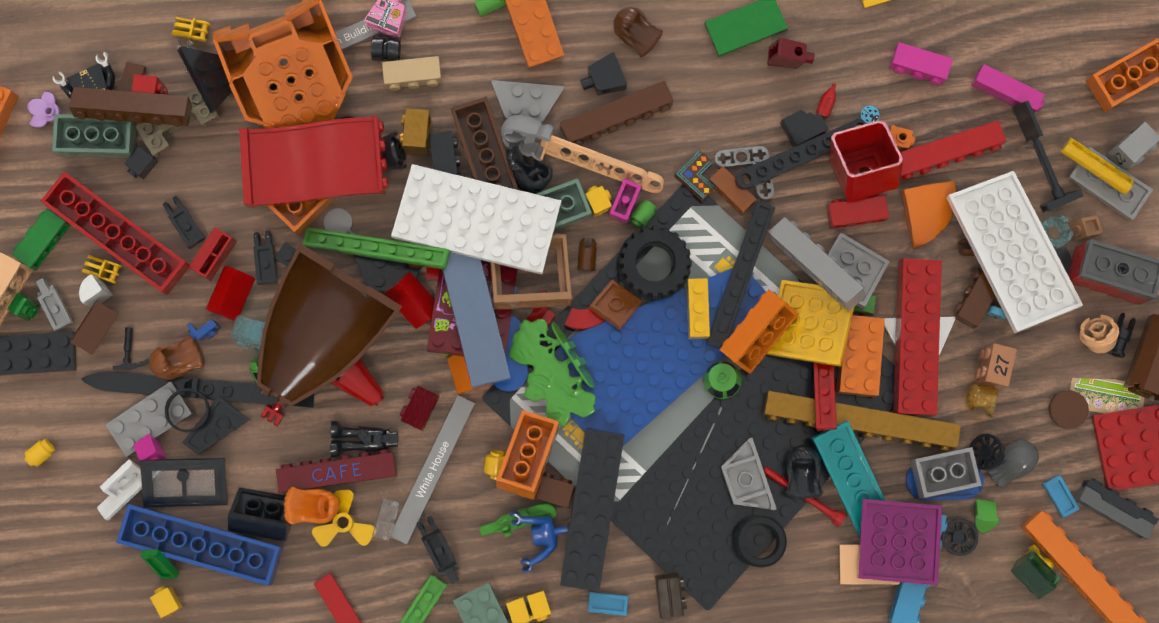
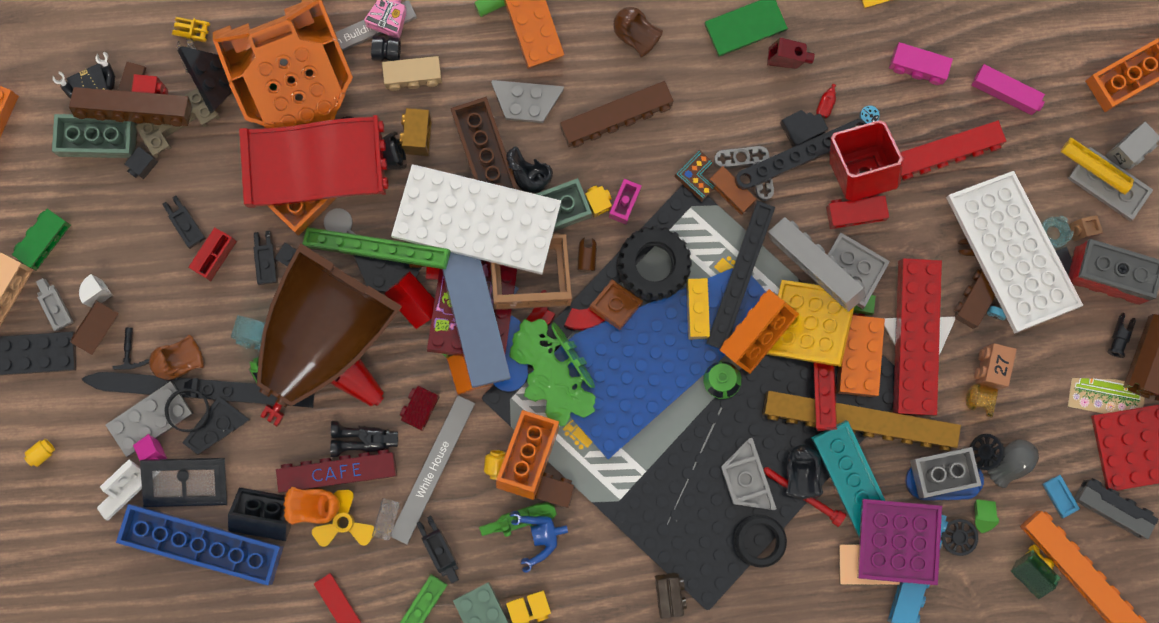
green bracket [7,293,39,321] -> none
lavender plate [27,92,62,128] -> none
red brick [40,171,190,295] -> none
yellow arm [81,254,122,284] -> none
green tile [140,550,180,579] -> none
yellow brick [150,585,183,618] -> none
blue bracket [187,319,221,342] -> none
red piece [205,266,255,322] -> none
black brick [429,131,462,176] -> none
piece [500,115,664,193] -> none
black brick [560,428,625,592] -> none
black torso [580,52,627,95] -> none
dark azure tile [588,592,629,616] -> none
bright green brick [630,199,657,228] -> none
orange brick [889,125,915,151] -> none
orange brick [901,181,956,248] -> none
black piece [1012,100,1083,213] -> none
reddish brown tile [1049,390,1089,429] -> none
light nougat cone [1079,315,1119,353] -> none

